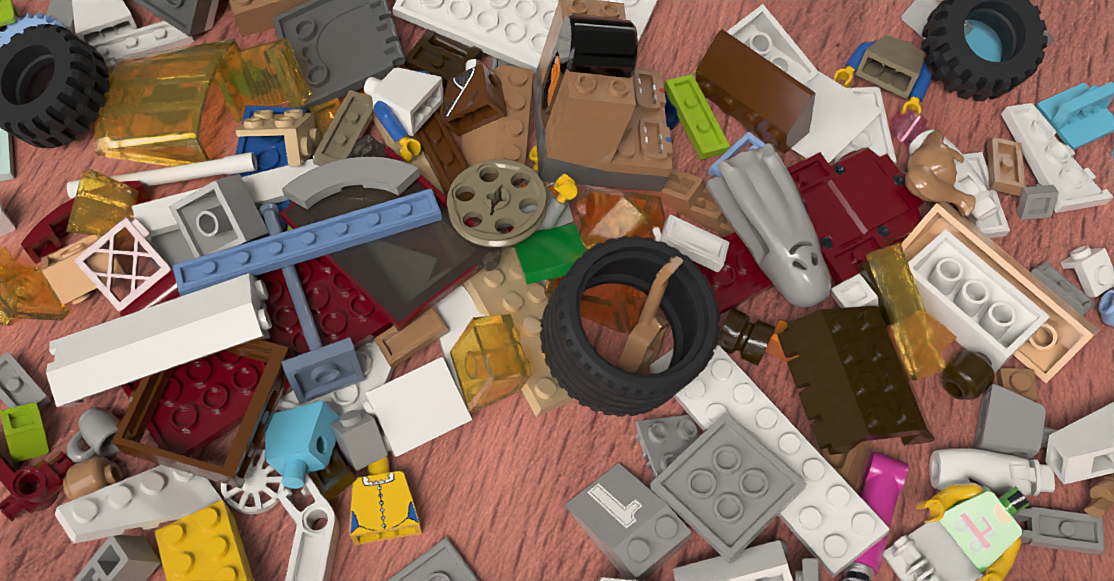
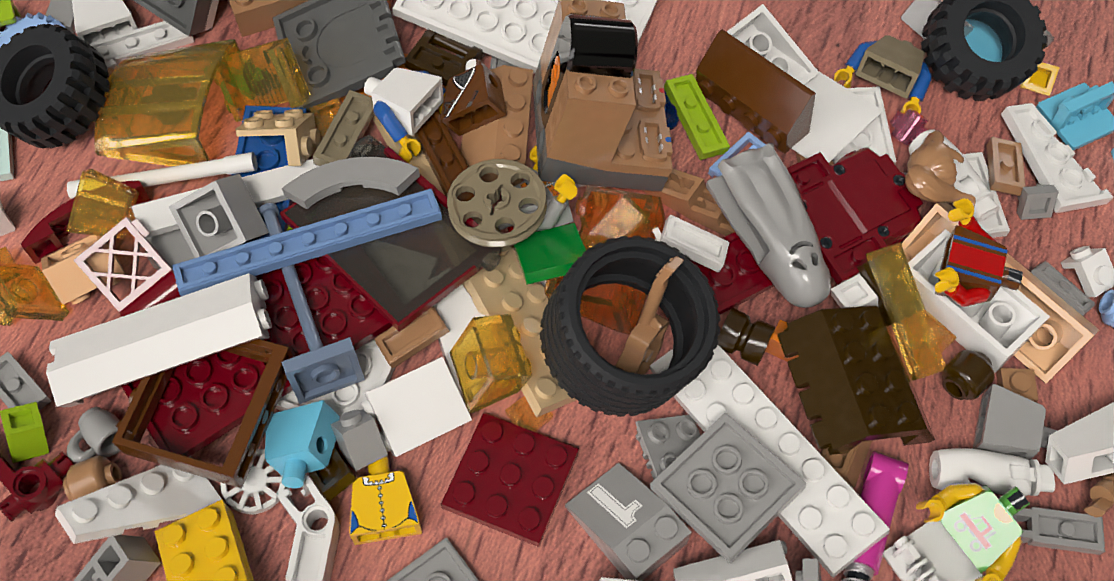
none -> dark red plate [441,412,579,547]
none -> clear yellow tile [505,396,553,432]
none -> torso [935,198,1023,307]
none -> yellow slope [1020,62,1060,96]

